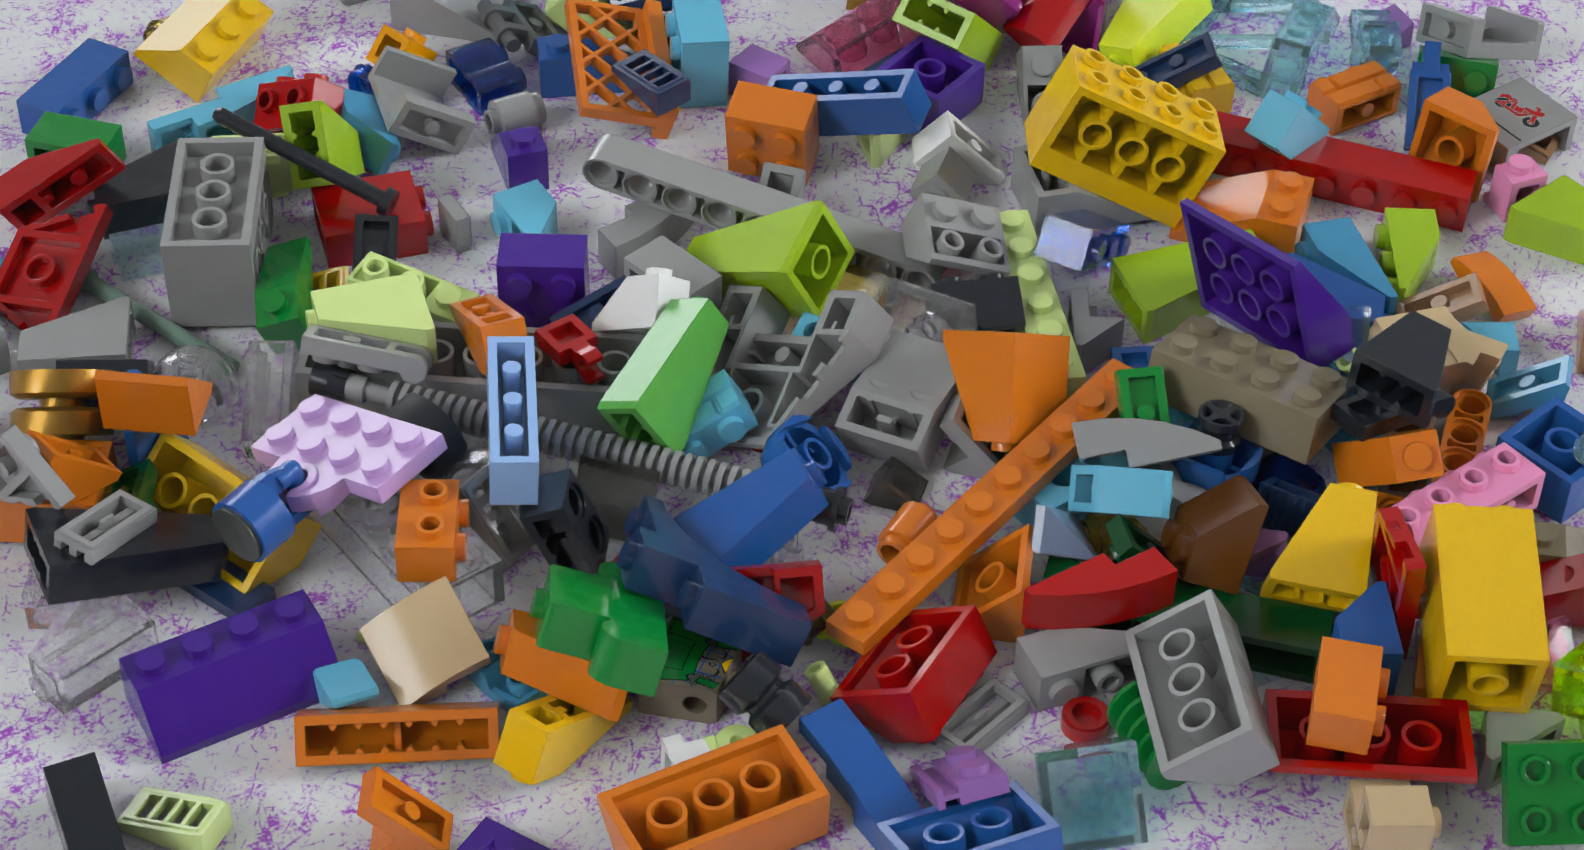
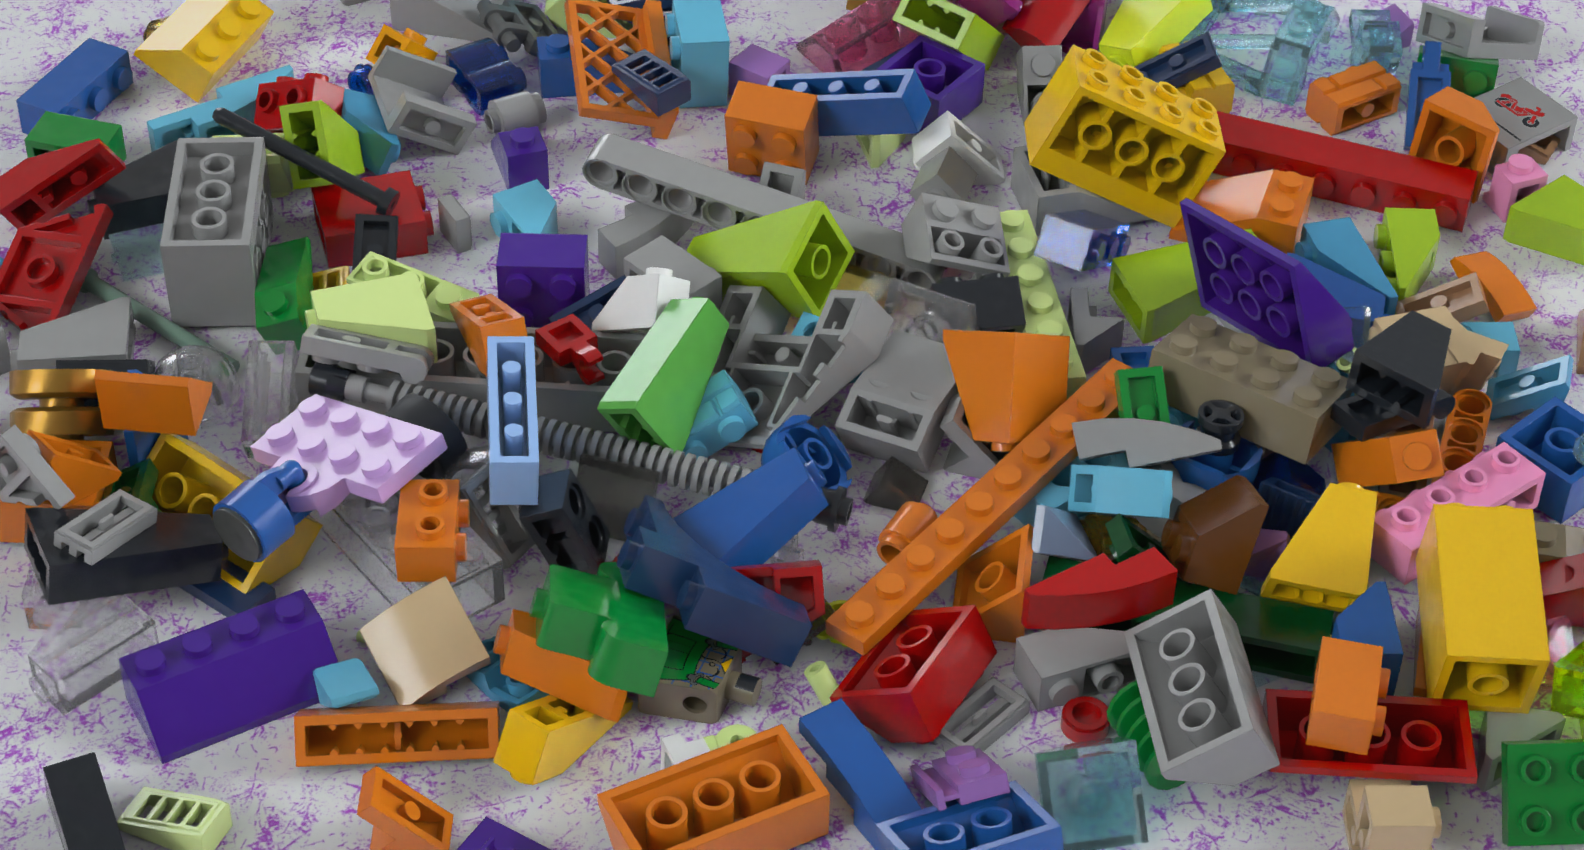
black wheel [717,649,812,733] -> none
medium azure slope [1244,89,1330,160] -> none
red wing [1370,506,1427,660] -> none

